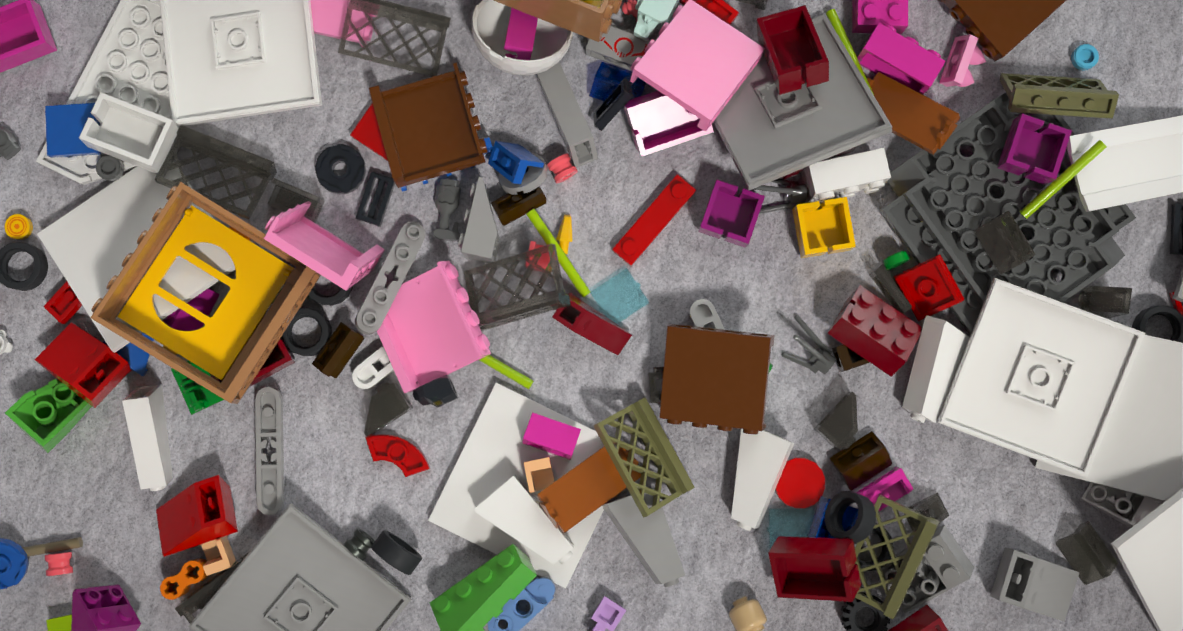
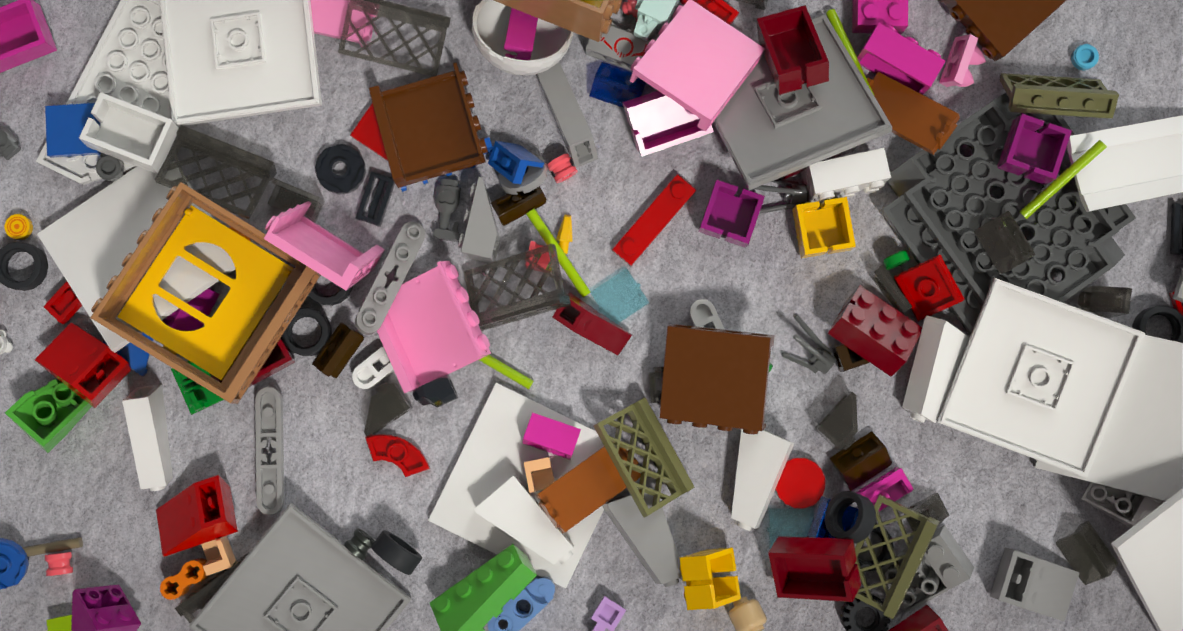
black tile [594,79,633,131] -> none
none -> yellow piece [680,547,741,610]

